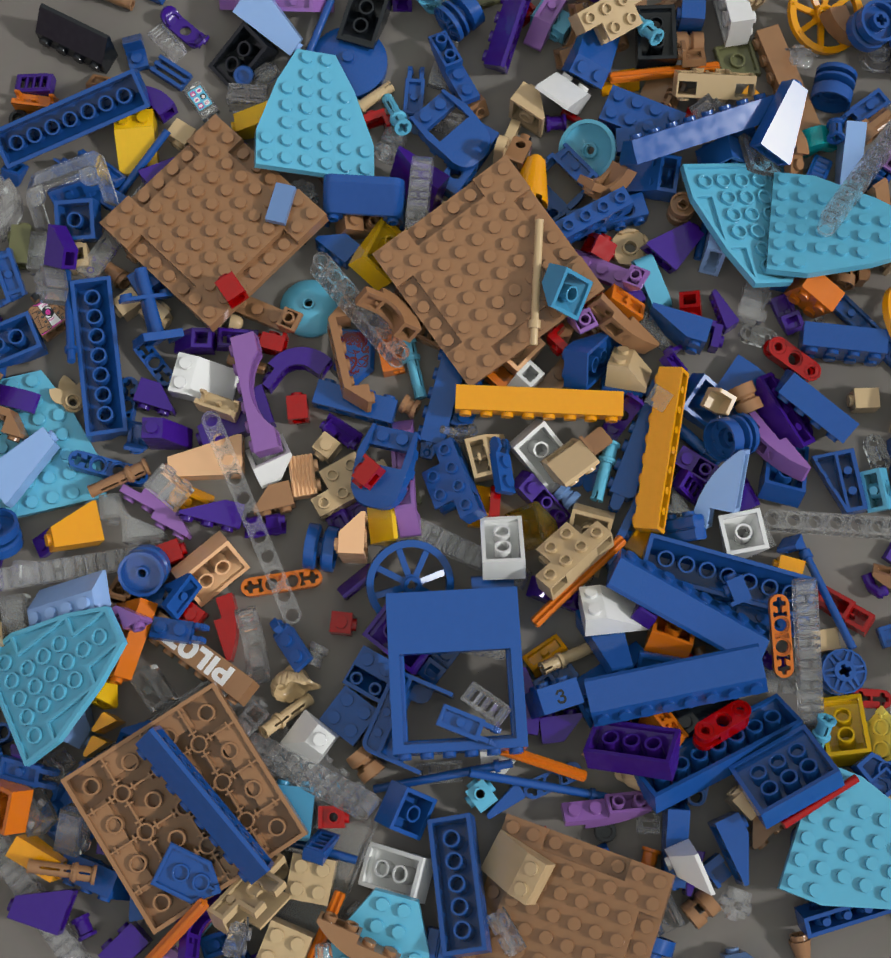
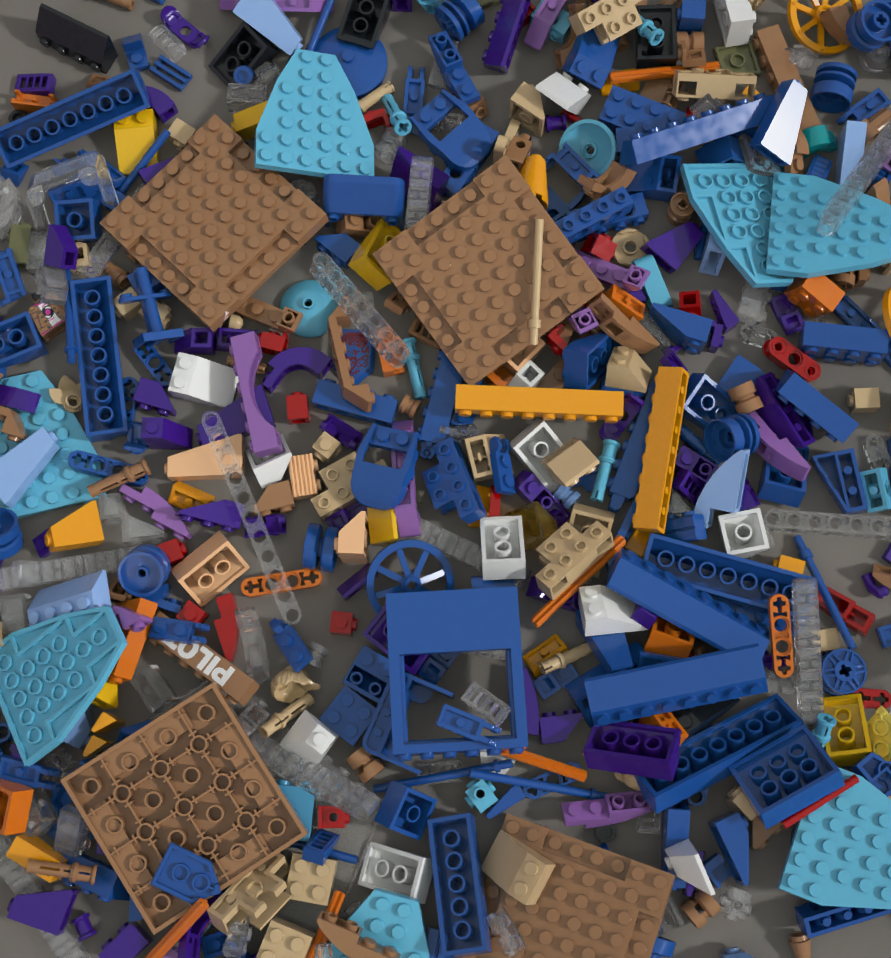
blue slope [135,725,274,885] -> none
clear brick [143,463,195,513] -> none
blue slope [161,573,202,620] -> none
tile [183,80,220,123] -> none
tan hinge [193,388,242,423] -> none
red brick [214,271,249,309] -> none
medium blue tile [265,182,297,226] -> none
red brick [352,454,386,490] -> none
medium nougat arch [355,286,422,343] -> none
blue brick [525,675,584,719] -> none
dark azure slope [542,263,593,321] -> none
medium nougat bracket [579,426,613,456] -> none
orange bush [641,846,662,867] -> none
clear slope [644,384,674,413] -> none
red piece [692,700,751,751] -> none
tan panel [700,387,737,416] -> none
blue brick [722,572,752,607] -> none
blue slope [776,534,805,554] -> none
blue bush [826,117,845,145] -> none

